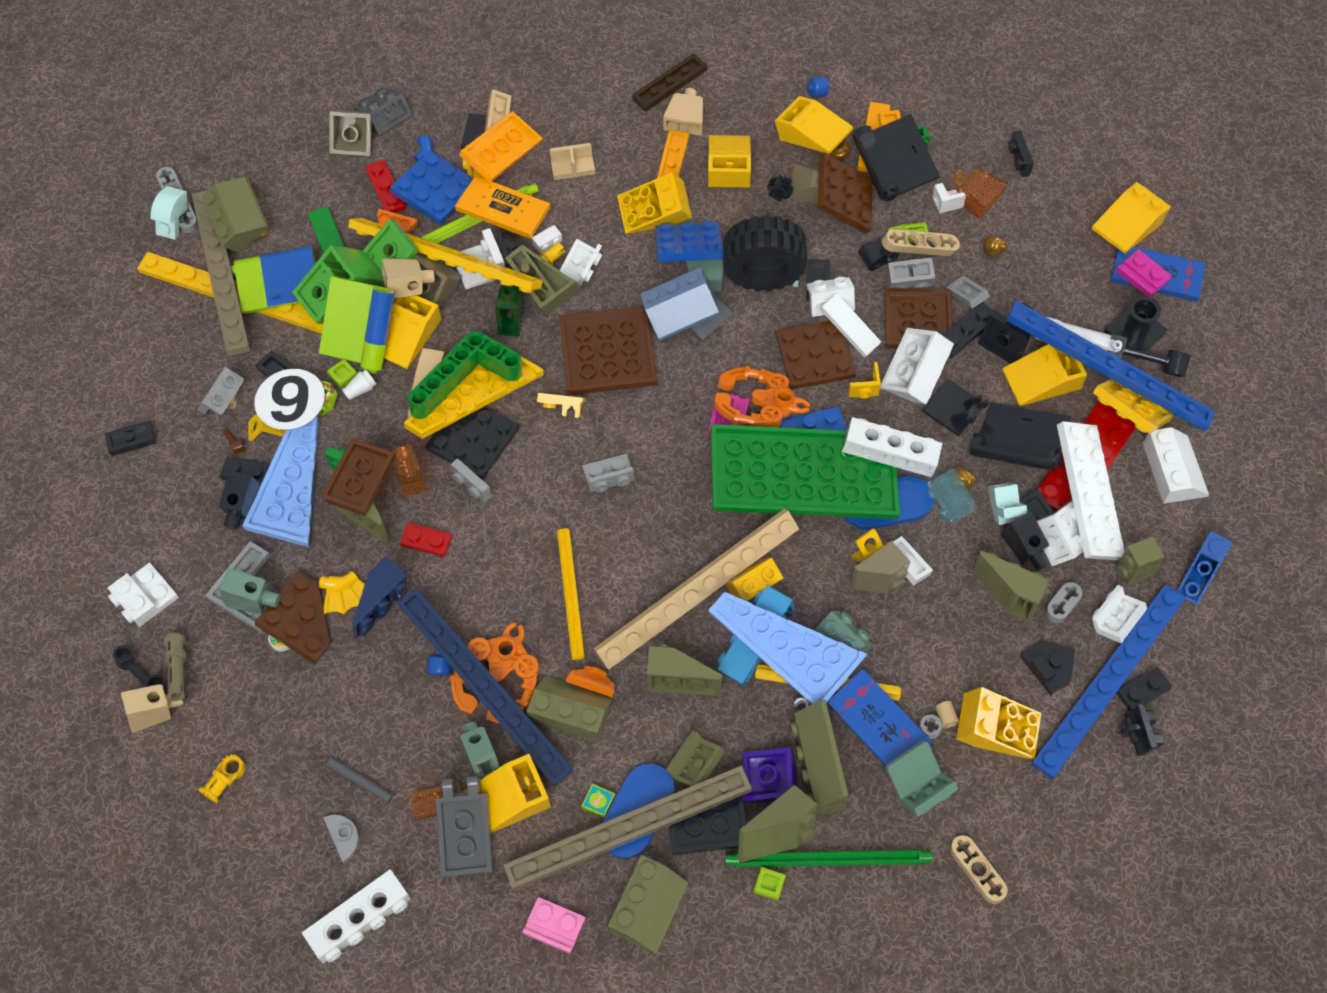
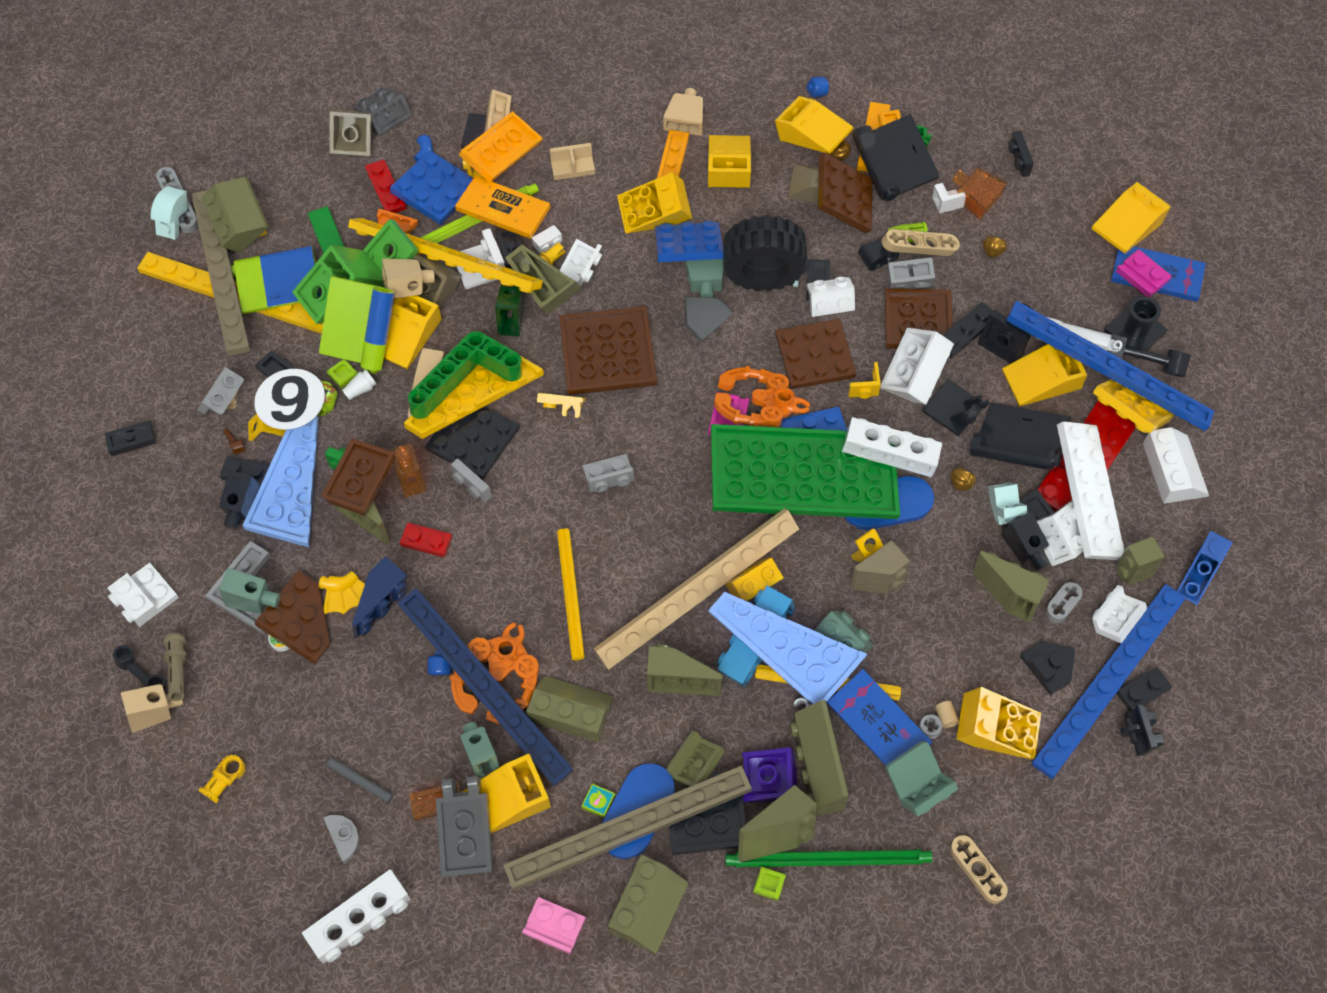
orange plate [566,666,615,697] -> none
dark brown plate [632,53,707,112] -> none
slope [640,267,720,341] -> none
black gear [767,174,793,202] -> none
white tile [820,293,881,358] -> none
white plate [893,536,933,586] -> none
clear light blue bracket [927,468,978,523] -> none
light grey plate [946,276,990,308] -> none

